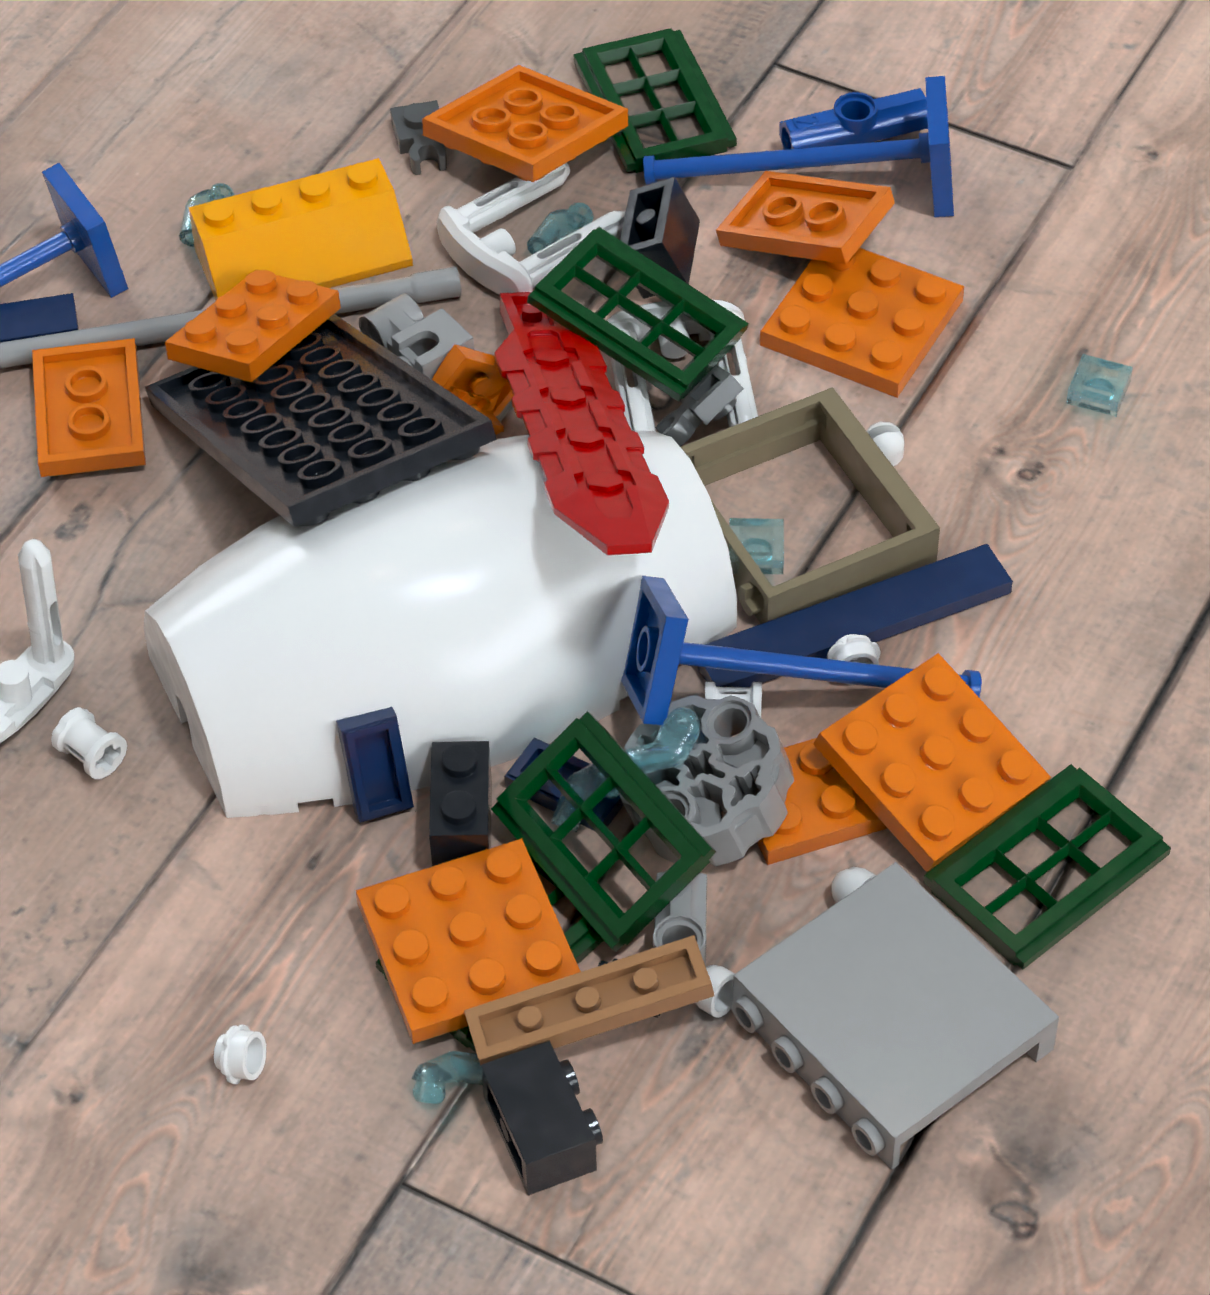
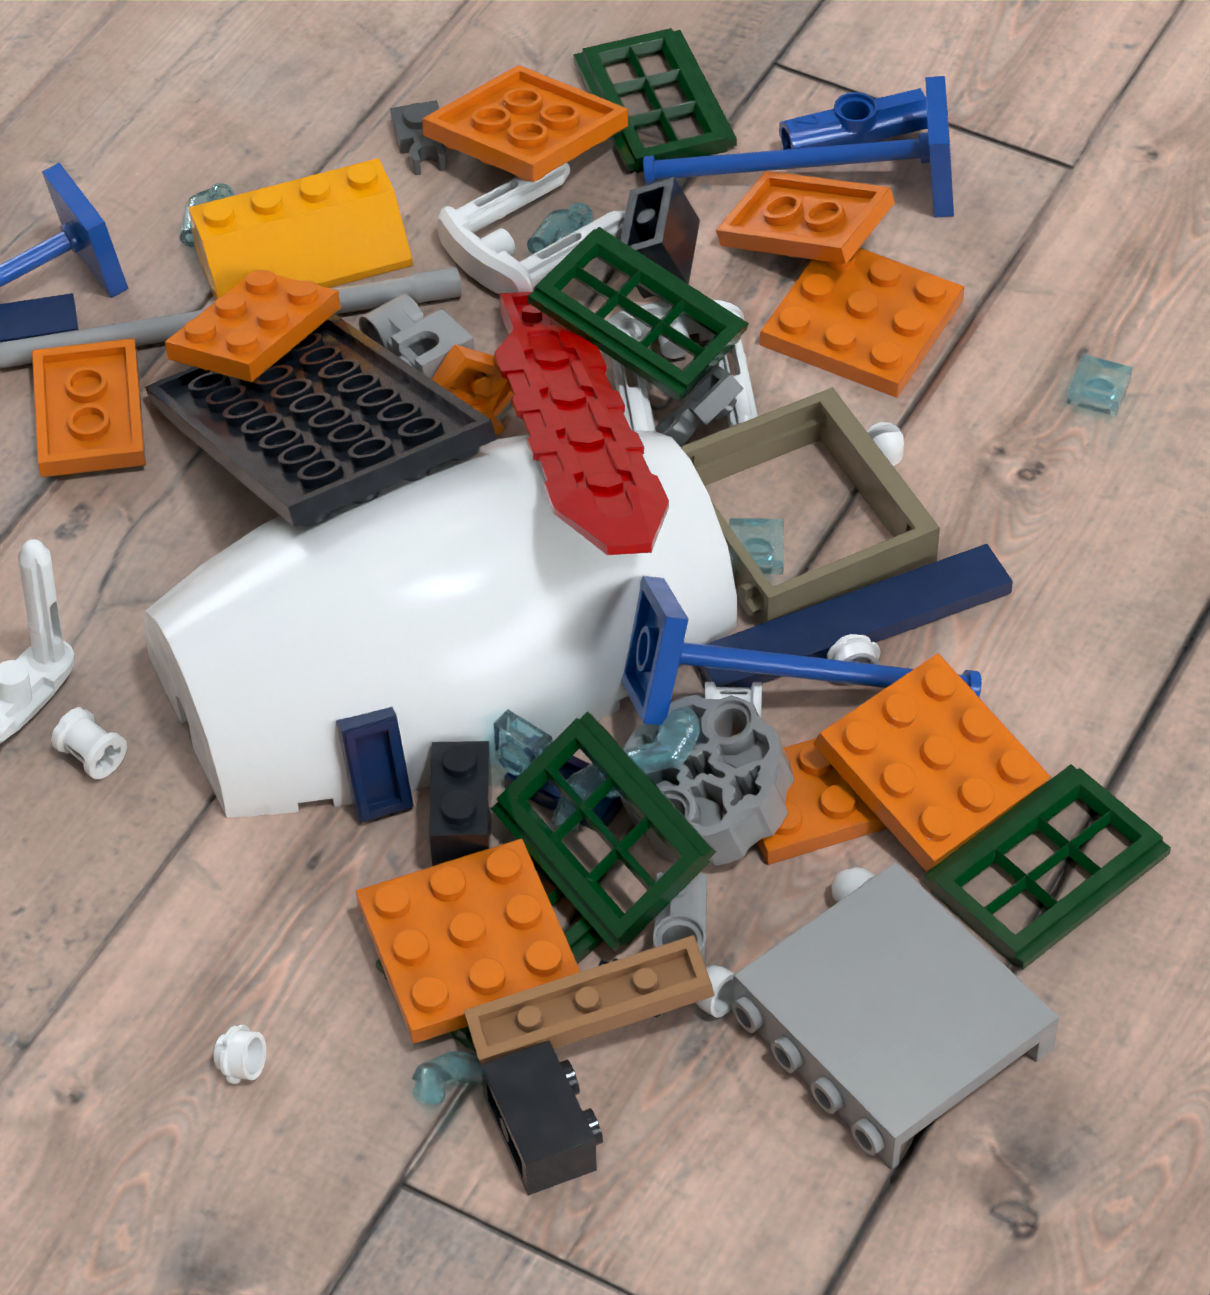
none -> clear light blue plate [493,709,553,775]

